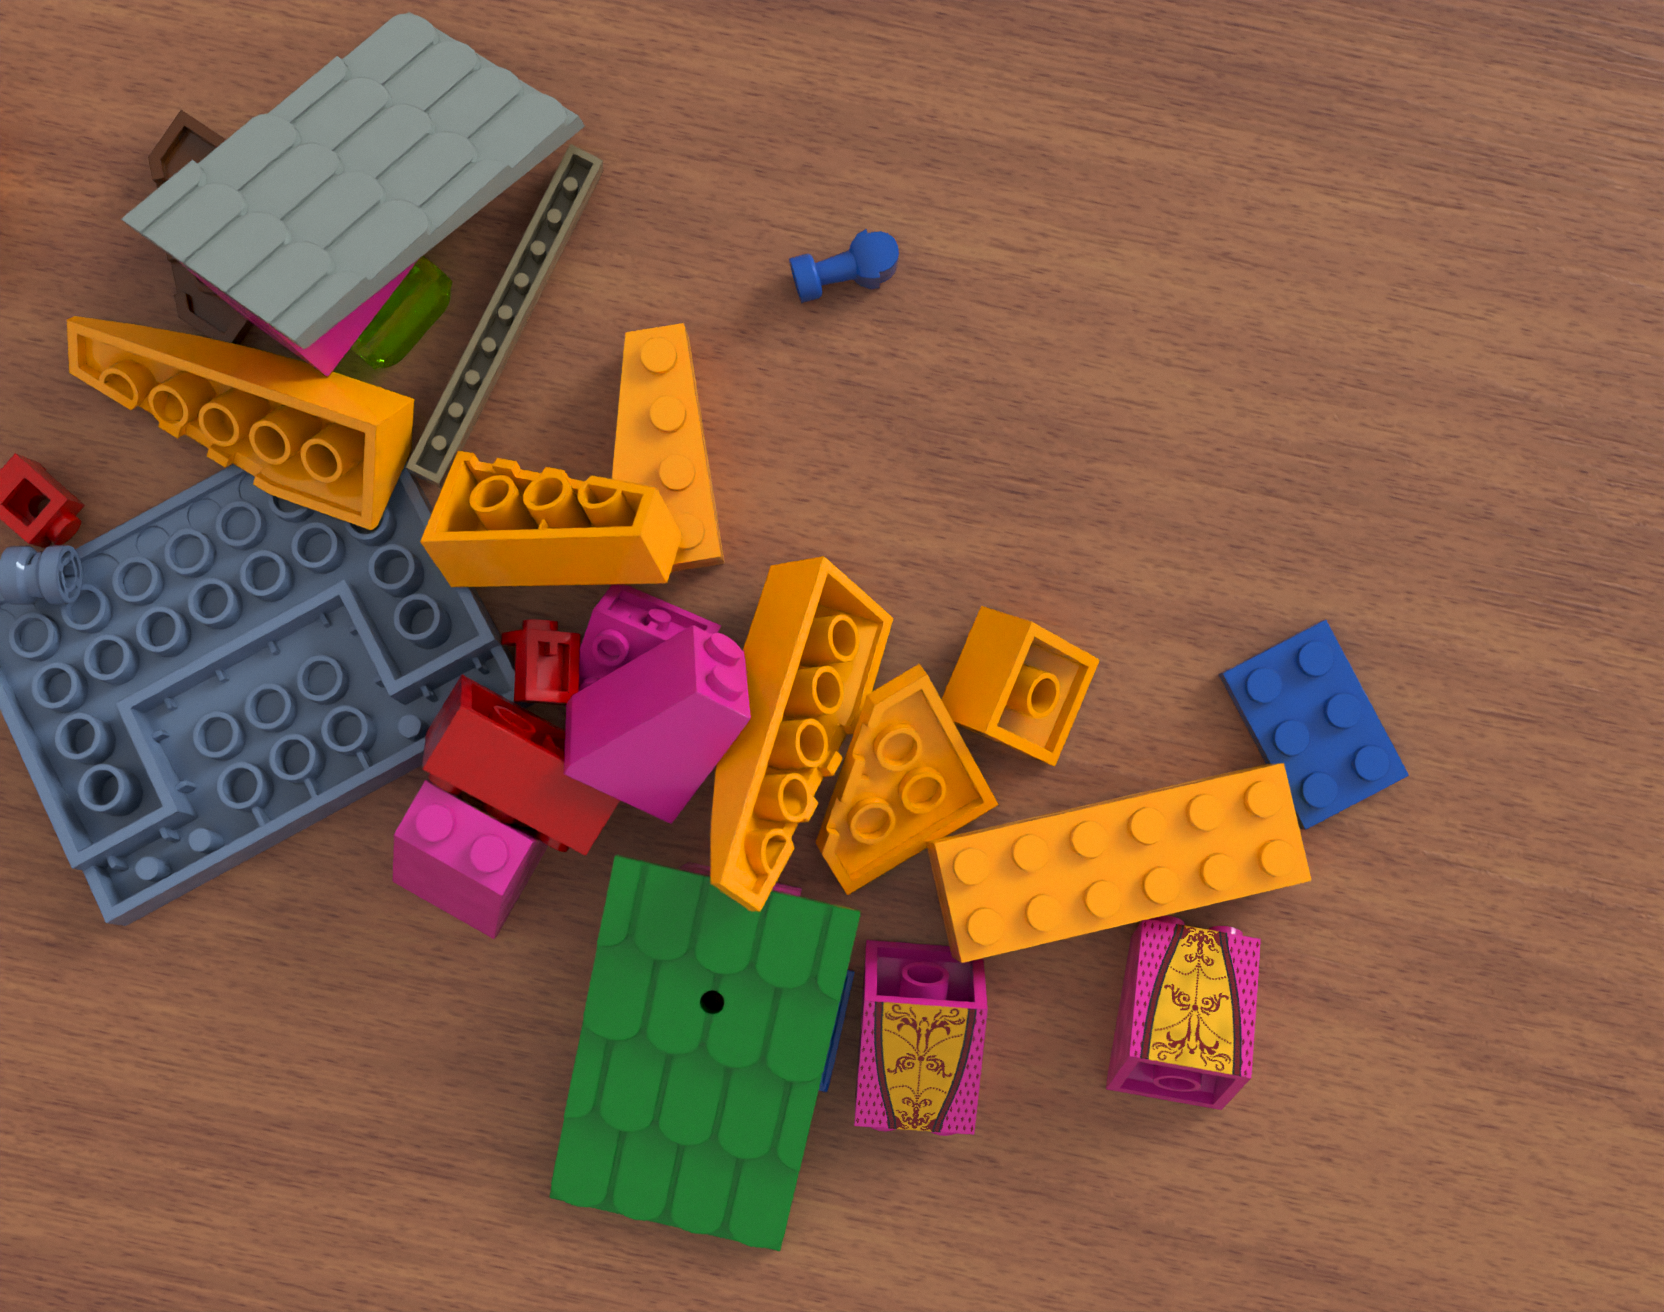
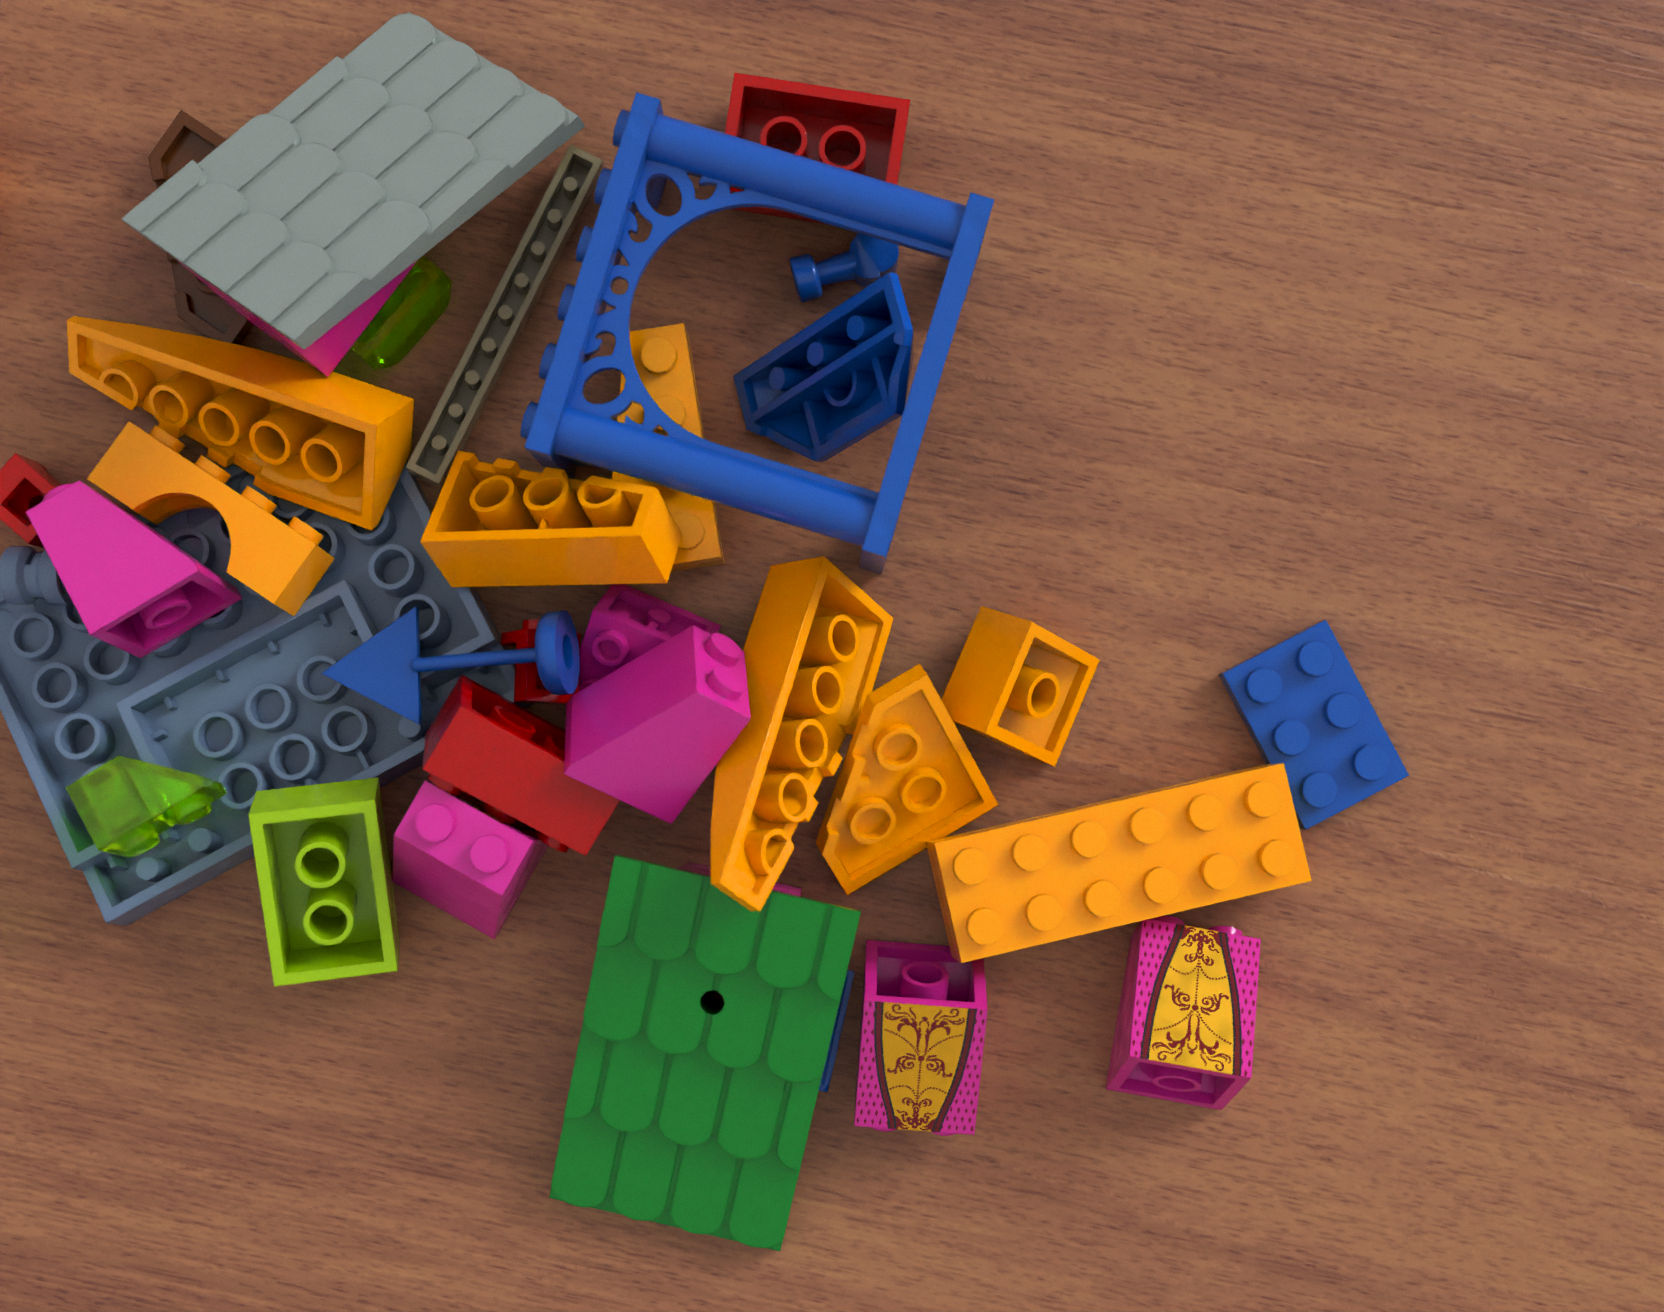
none -> dark pink slope [26,480,243,658]
none -> clear neon green slope [66,755,227,857]
none -> light orange arch [87,421,335,616]
none -> lime brick [248,777,401,987]
none -> blue piece [321,606,580,725]
none -> blue arch [520,92,994,574]
none -> red brick [725,72,910,225]
none -> blue wedge [733,272,913,462]

